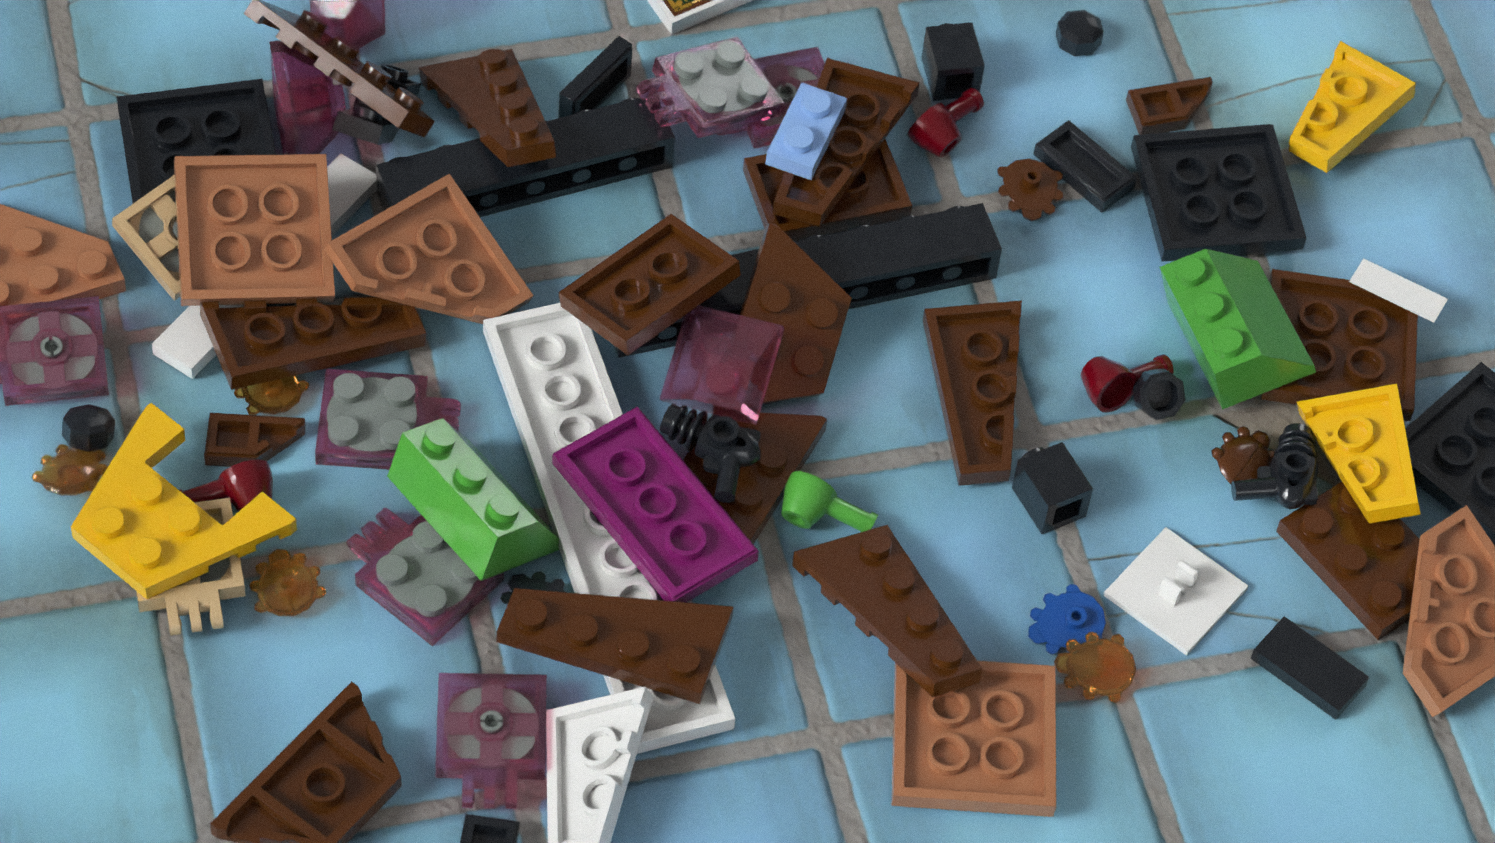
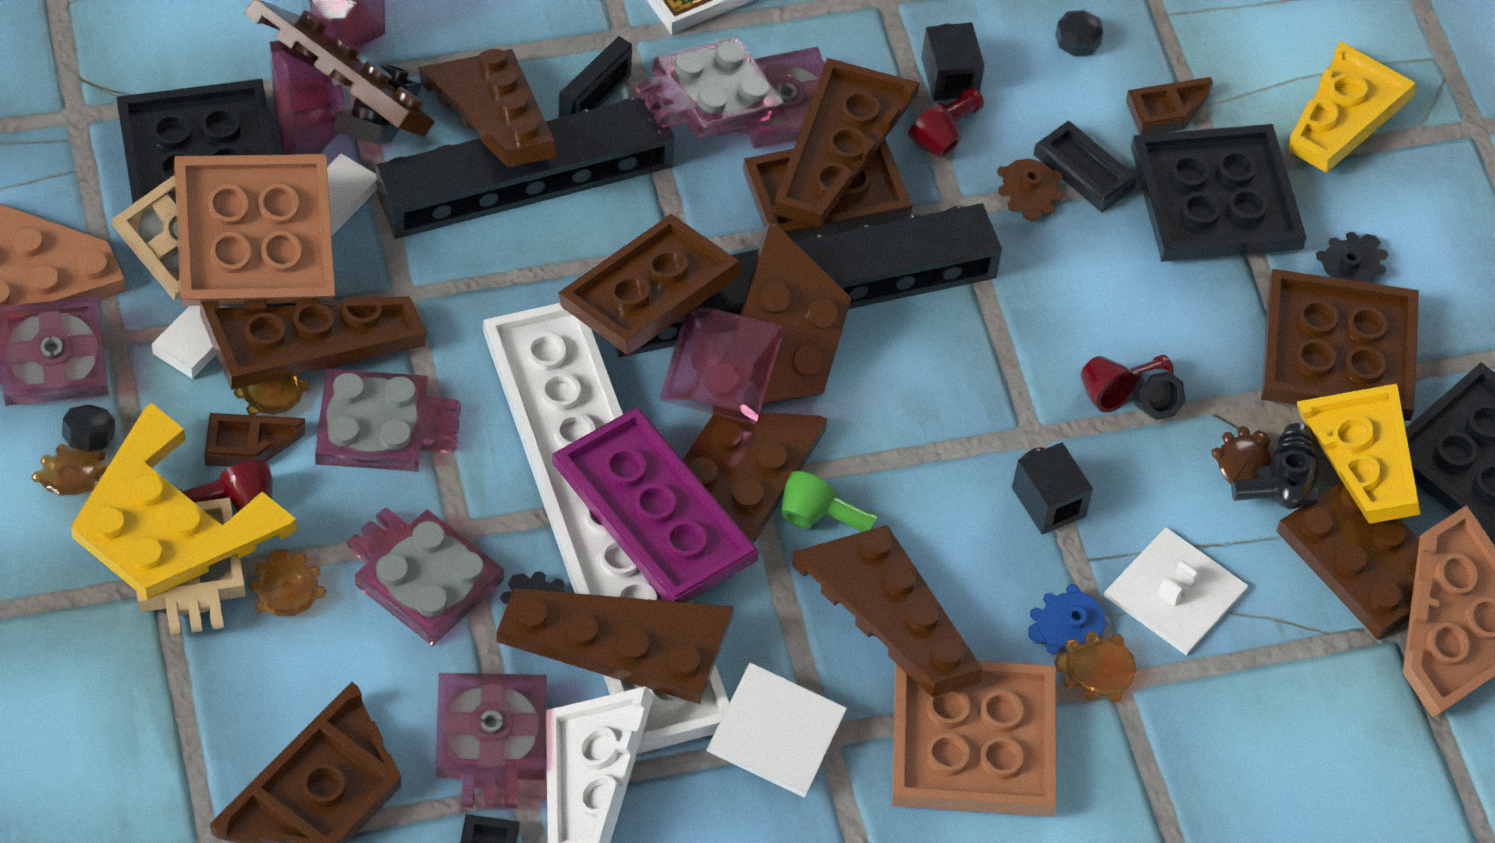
nougat plate [324,173,534,324] -> none
bright green slope [387,418,559,581] -> none
black piece [660,404,761,503] -> none
light blue plate [765,82,847,180] -> none
reddish brown wing [922,300,1022,486] -> none
bright green slope [1160,249,1316,410] -> none
black tile [1251,616,1369,720] -> none
white sticker [1349,258,1448,323] -> none
none -> white piece [707,663,847,798]
none -> black piece [1316,232,1389,283]

